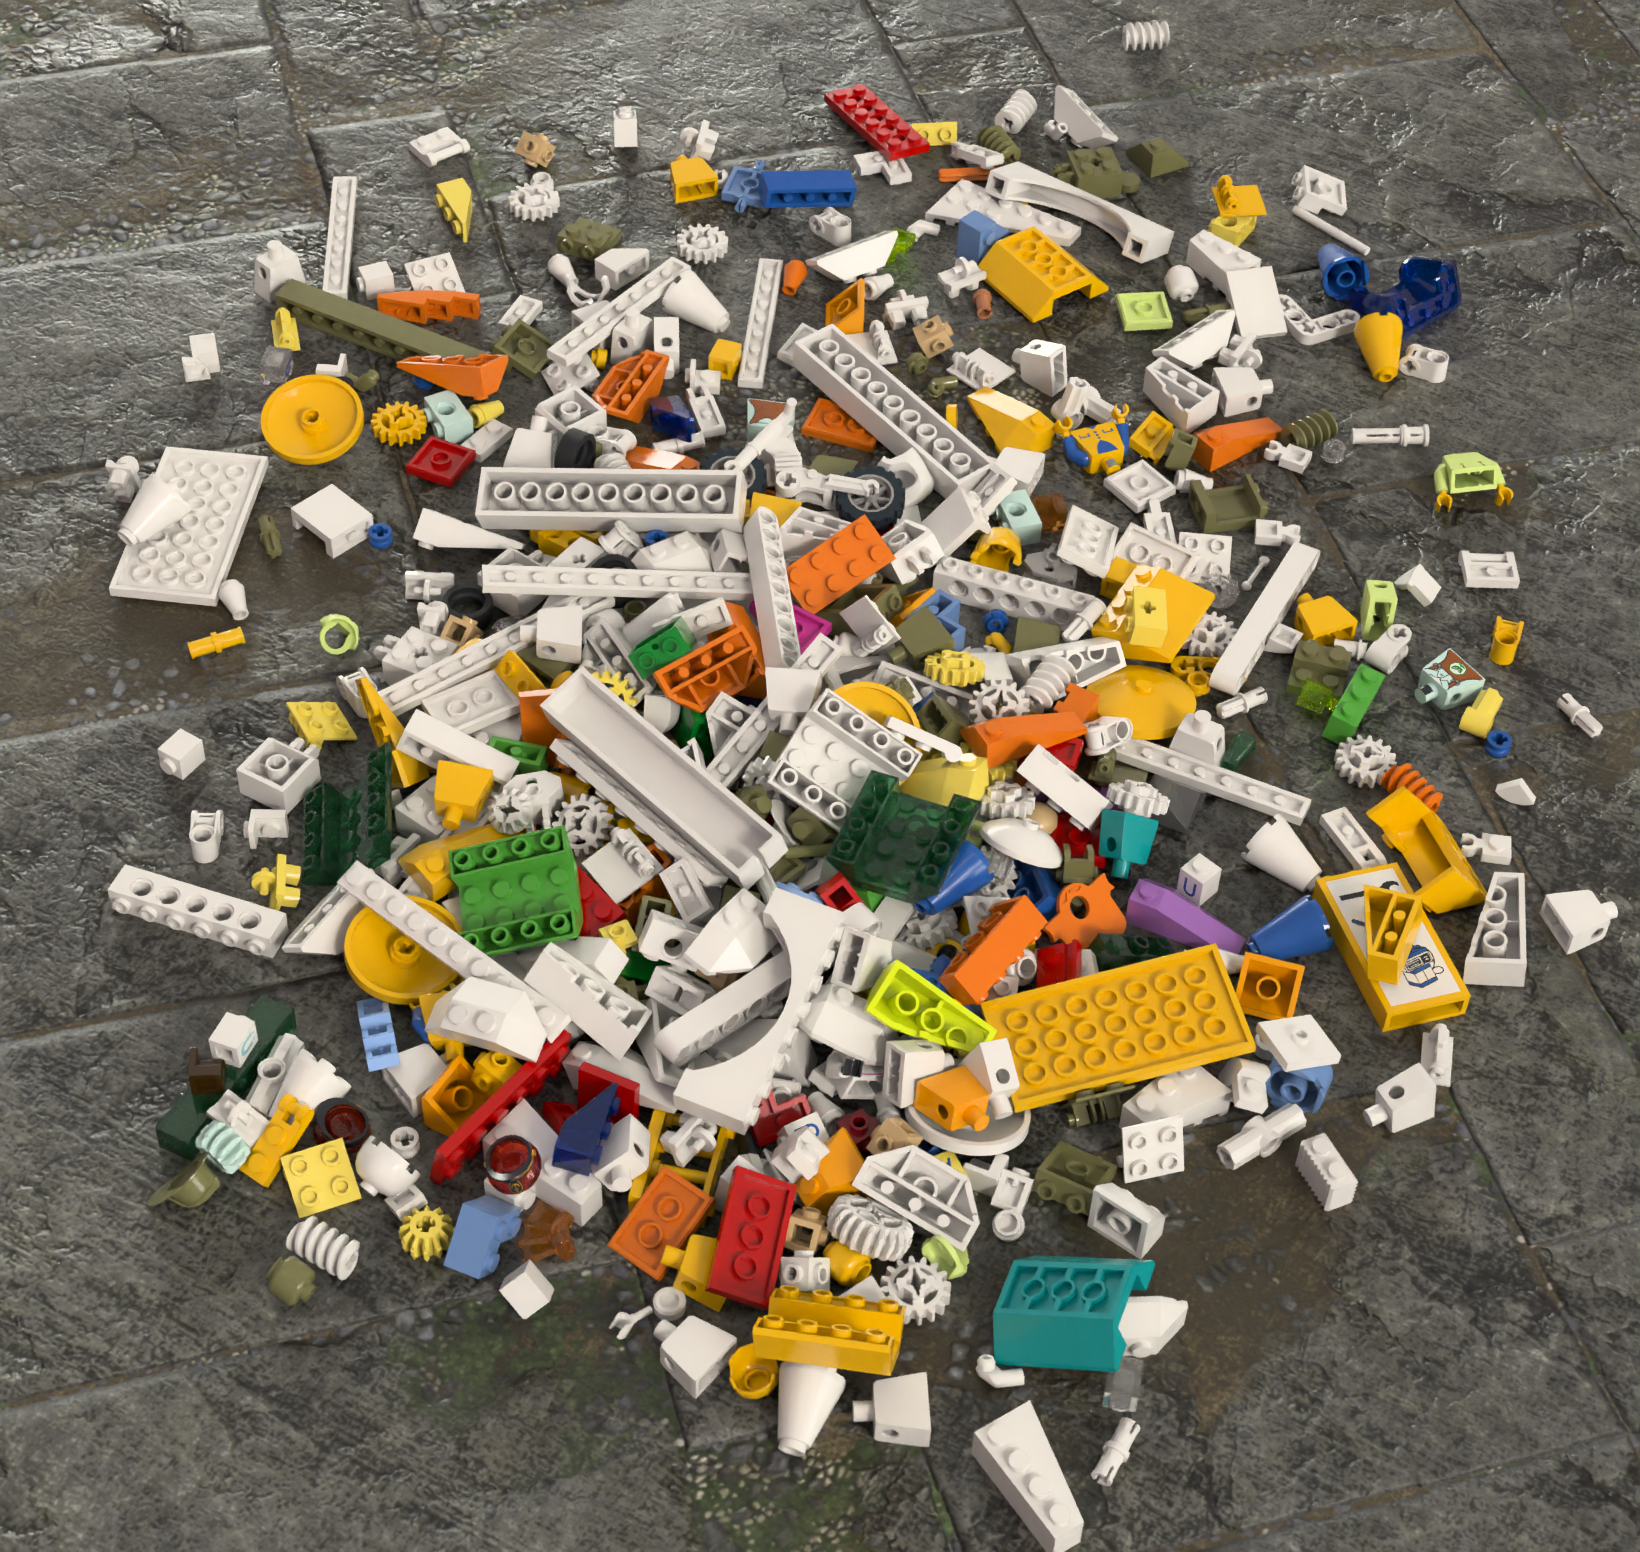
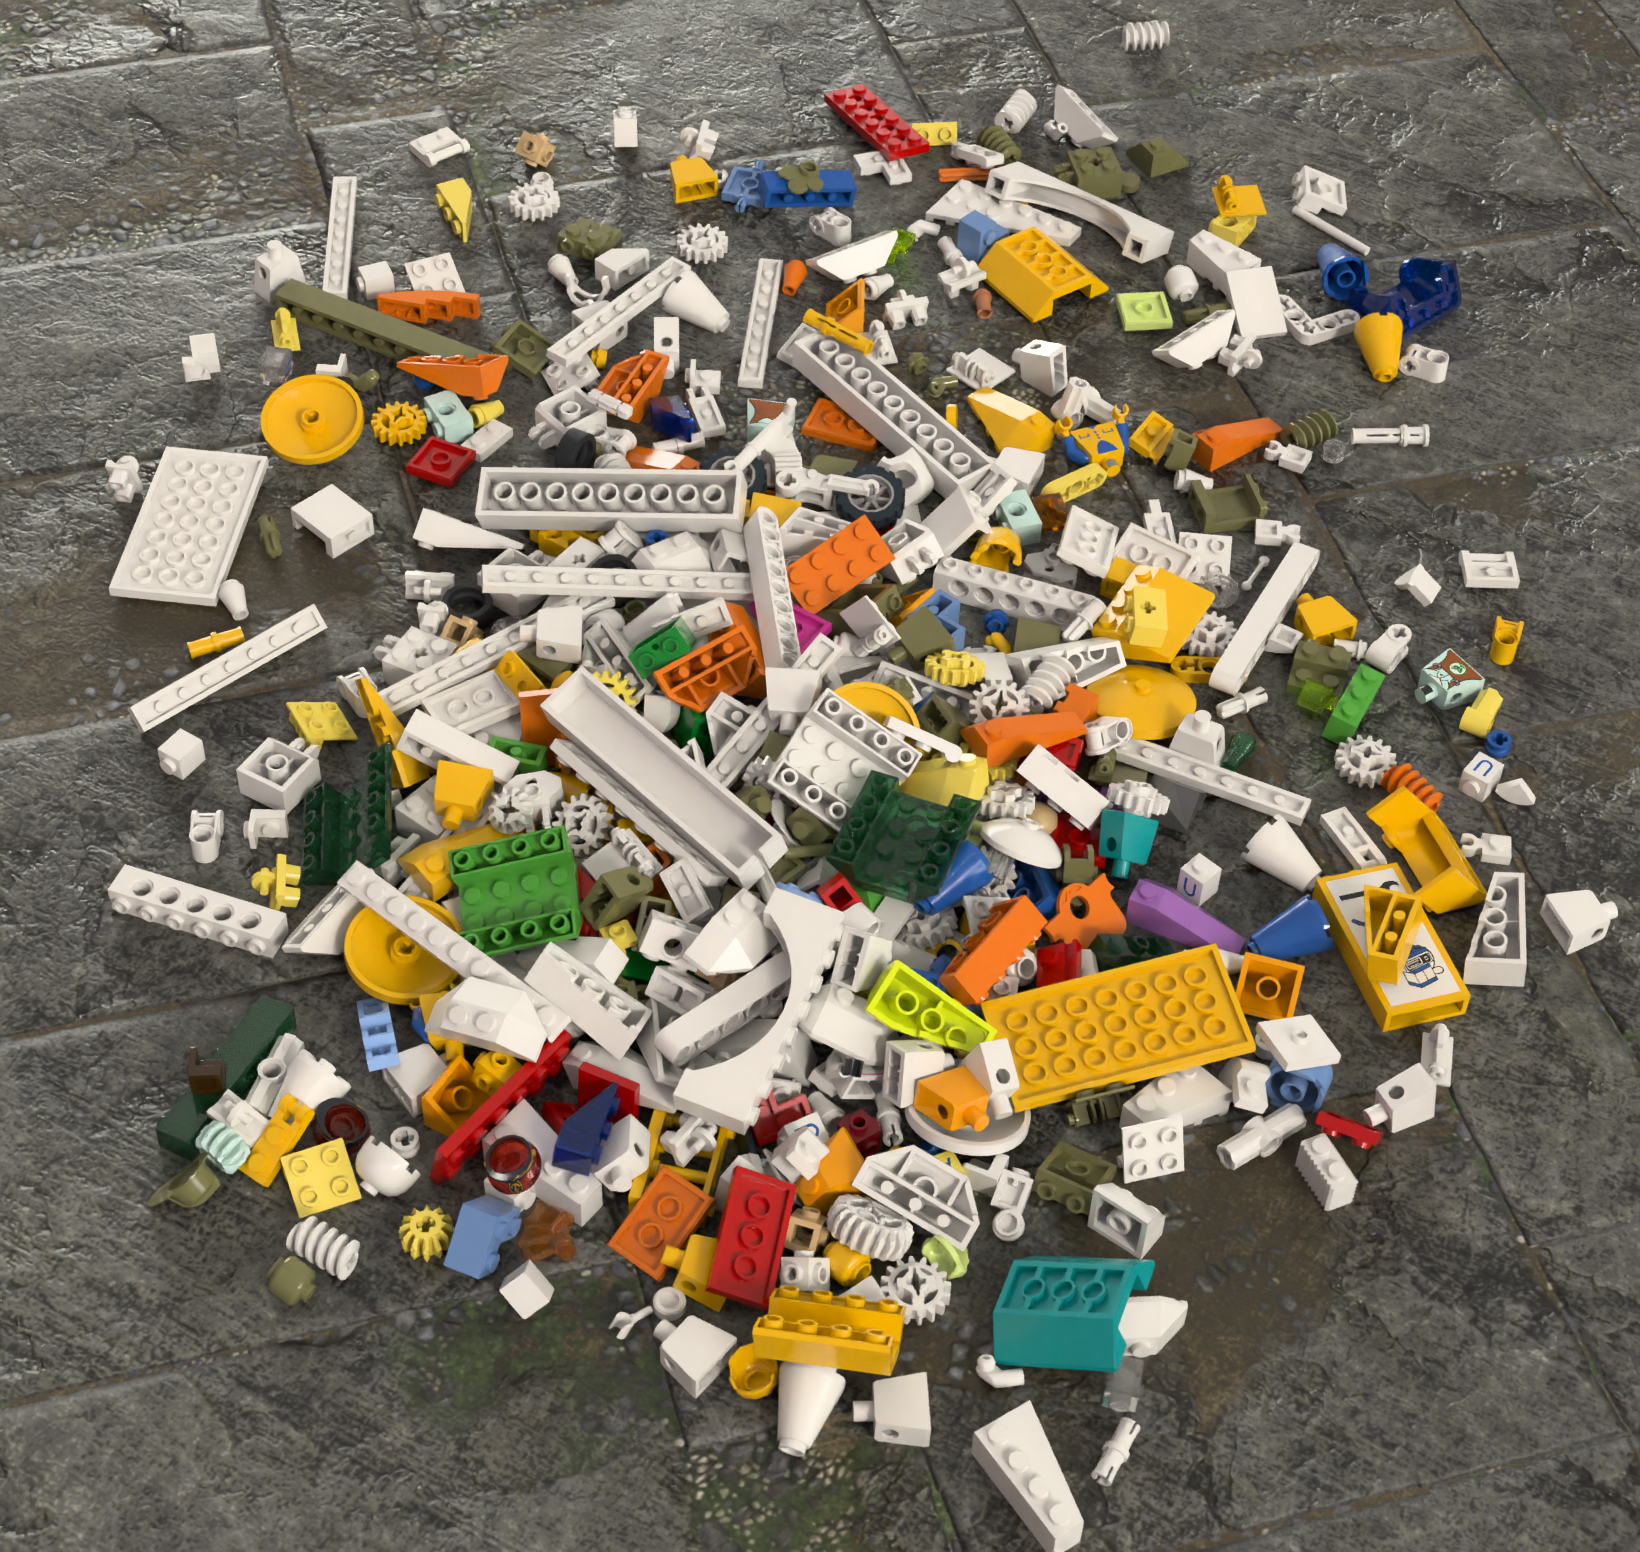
white cone [117,473,192,547] -> none
white brick [208,1012,258,1068] -> none
yellowish green piece [319,614,360,655] -> none
blue bush [368,523,393,549] -> none
white plate [384,1184,428,1221] -> none
white plate [498,295,543,331] -> none
white torso [503,415,557,468] -> none
white torso [610,308,654,365] -> none
yellow panel [708,339,742,381] -> none
tan brick [866,1117,924,1155] -> none
tan brick [912,315,954,359] -> none
white plate [1103,459,1176,514] -> none
white wedge [1143,356,1220,434] -> none
yellow plate [1184,671,1210,697] -> none
white torso [1211,367,1273,417] -> none
yellowish green torso [1360,580,1398,641] -> none
yellowish green torso [1434,452,1513,513] -> none
white axle [1556,693,1603,738] -> none
none -> white plate [127,604,327,733]
none -> olive torso [579,865,653,931]
none -> white axle [587,389,633,420]
none -> olive plate [778,161,823,194]
none -> yellow pin [803,308,874,355]
none -> white pin [938,236,963,268]
none -> light yellow beam [1040,463,1107,507]
none -> red plate [1315,1109,1384,1149]
none -> white brick [1457,752,1504,803]

